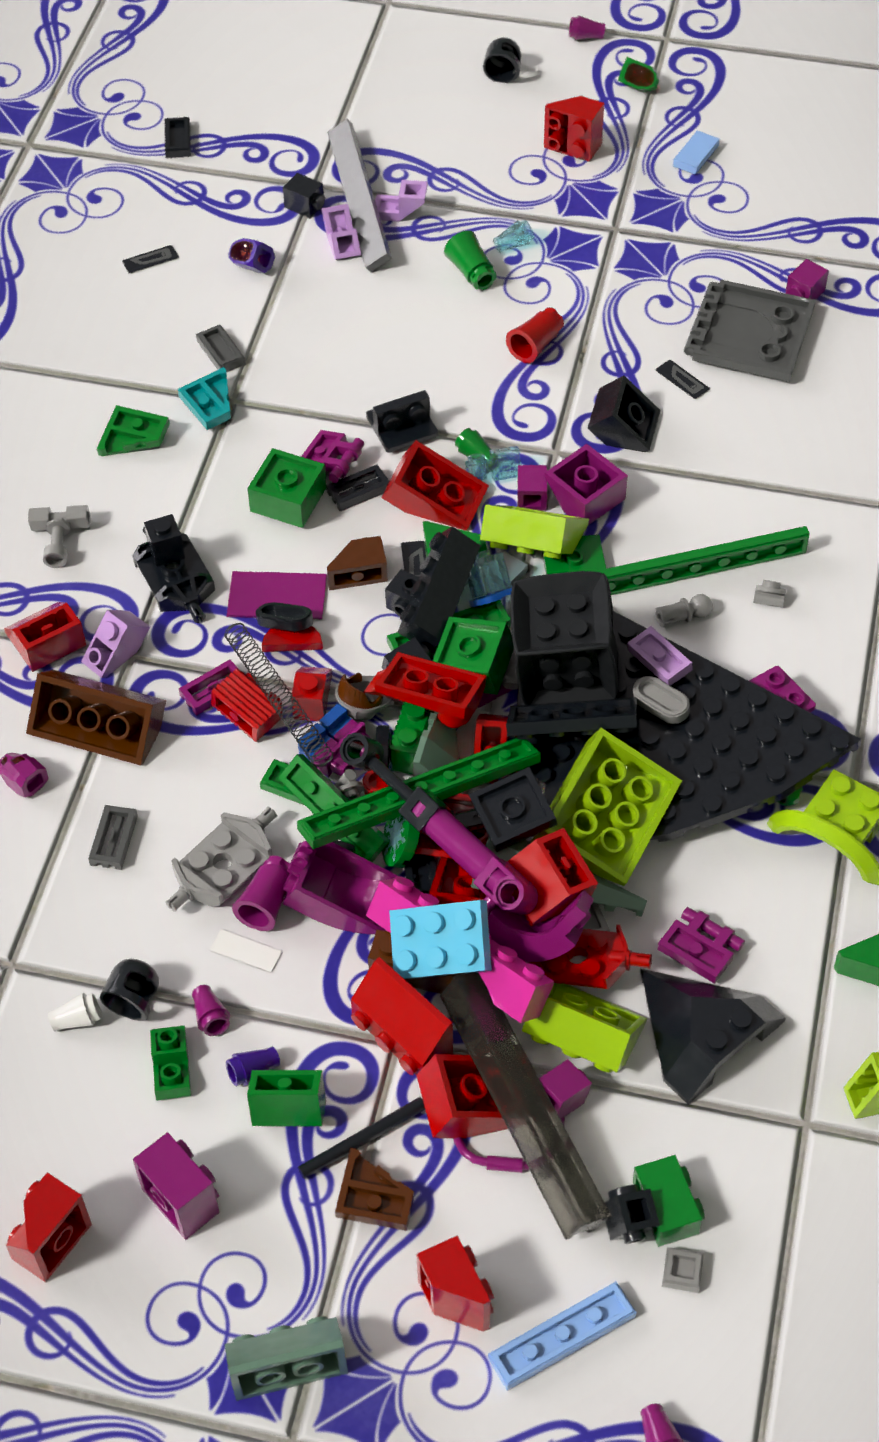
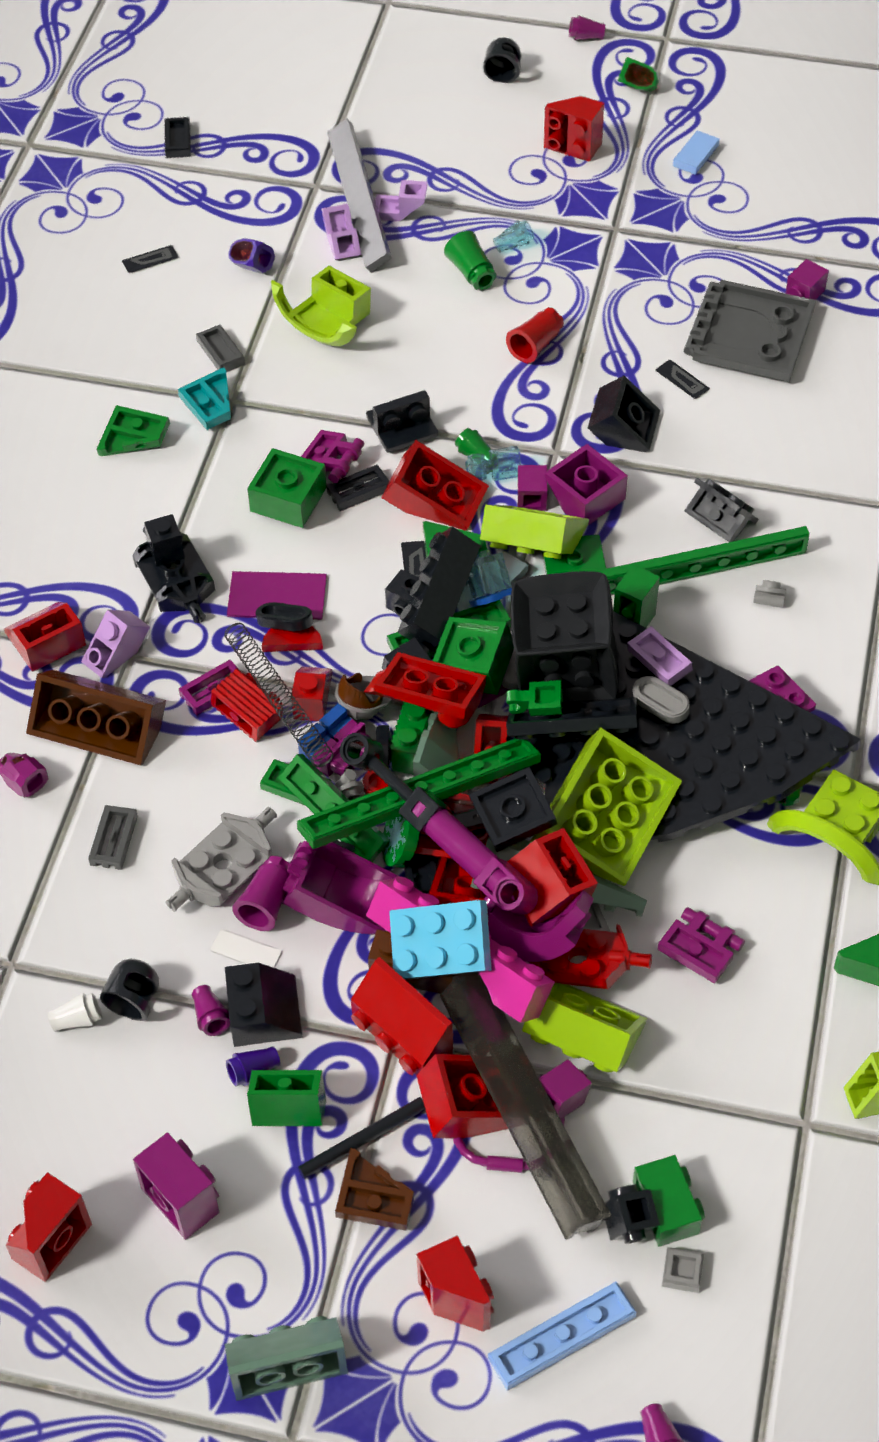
light grey bar [28,505,91,568] -> none
green slope [150,1025,191,1101] -> none
black brick [283,173,325,218] -> none
reddish brown slope [327,536,388,591] -> none
black wedge [640,968,786,1104] -> none
light grey pin [655,594,713,626] -> none
none -> black slope [225,962,303,1047]
none -> lime piece [271,265,371,347]
none -> green plate [506,680,563,716]
none -> green brick [613,564,660,628]
none -> black bracket [684,478,759,542]

